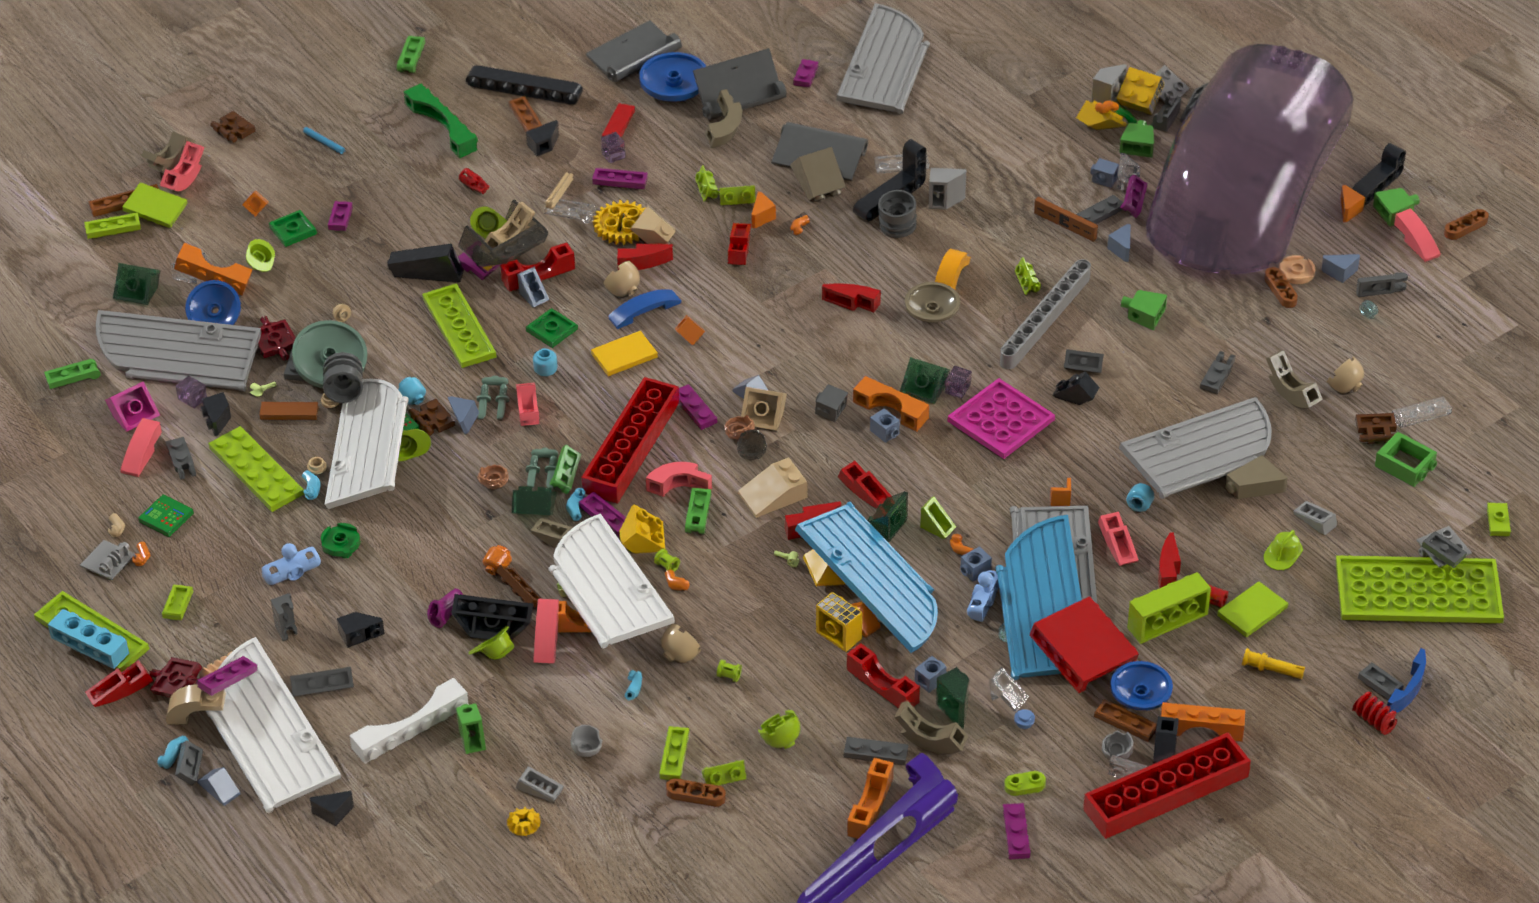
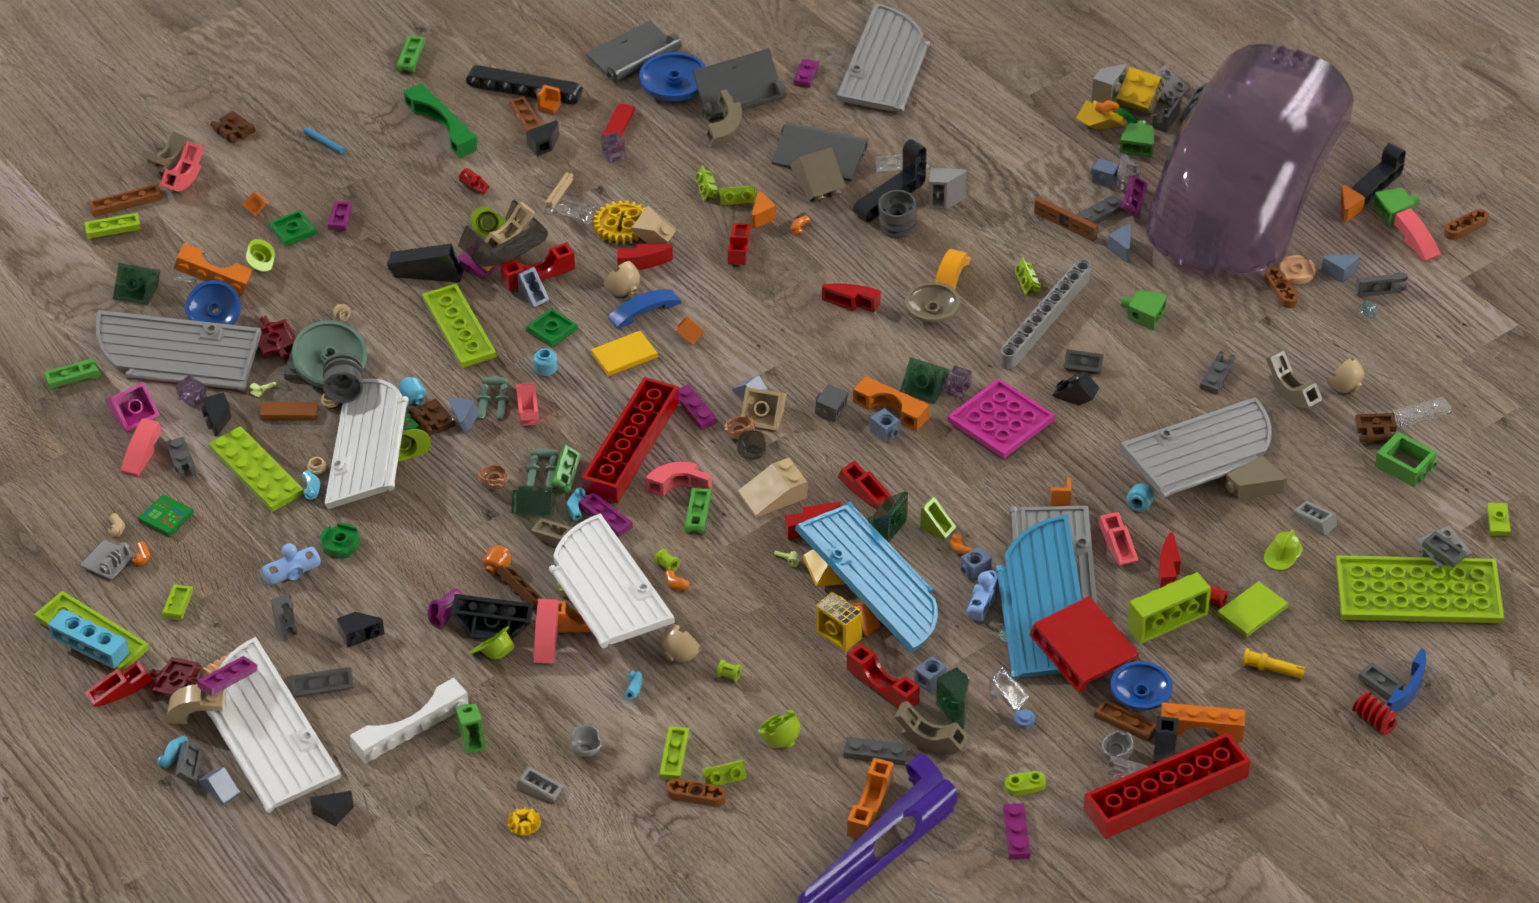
lime tile [123,182,188,228] -> none
magenta plate [592,168,648,189] -> none
yellow slope [619,504,665,554] -> none
none -> orange panel [537,85,561,115]

